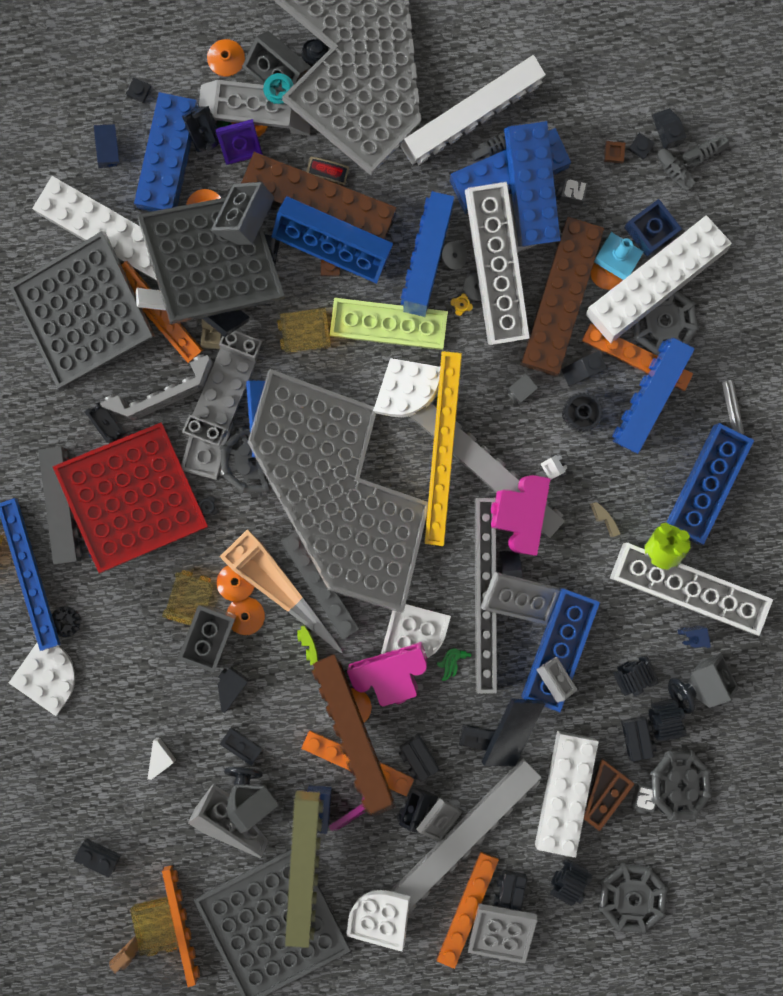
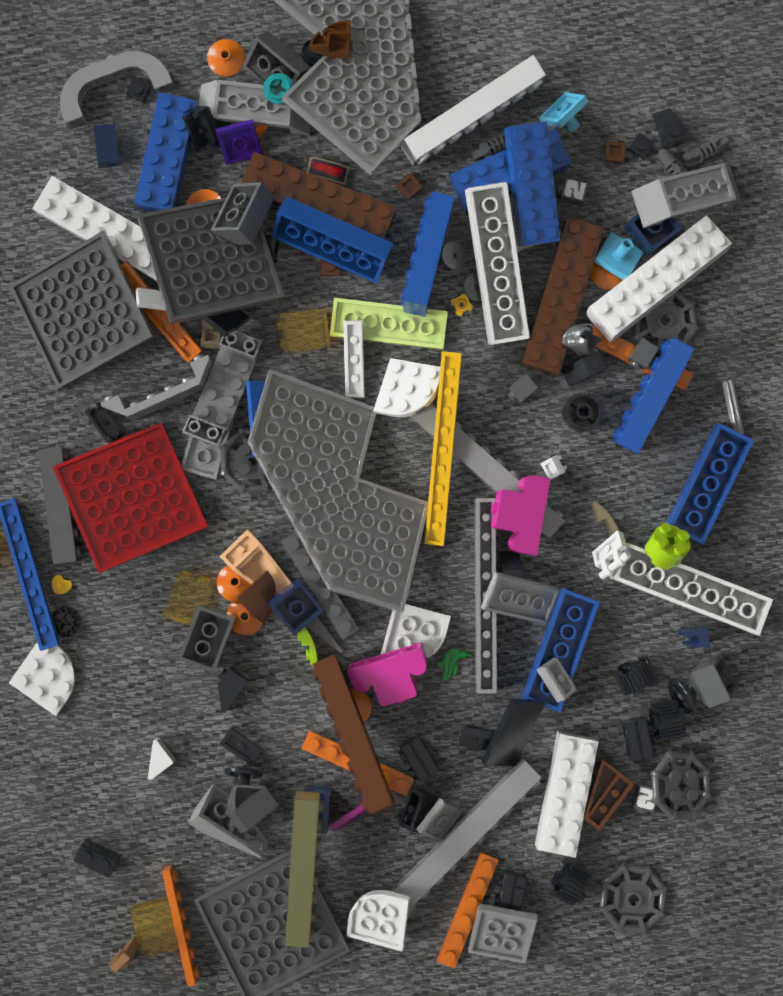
none -> yellow piece [52,575,72,594]
none -> light grey arch [60,51,175,129]
none -> reddish brown brick [236,570,277,623]
none -> dark blue brick [267,578,324,635]
none -> reddish brown brick [309,20,351,59]
none -> white tile [343,320,365,398]
none -> reddish brown plate [396,173,423,201]
none -> medium azure tile [539,92,589,132]
none -> dark grey hair [562,324,601,356]
none -> white plate [592,531,631,579]
none -> dark grey brick [627,338,659,370]
none -> light grey slope [631,163,742,228]

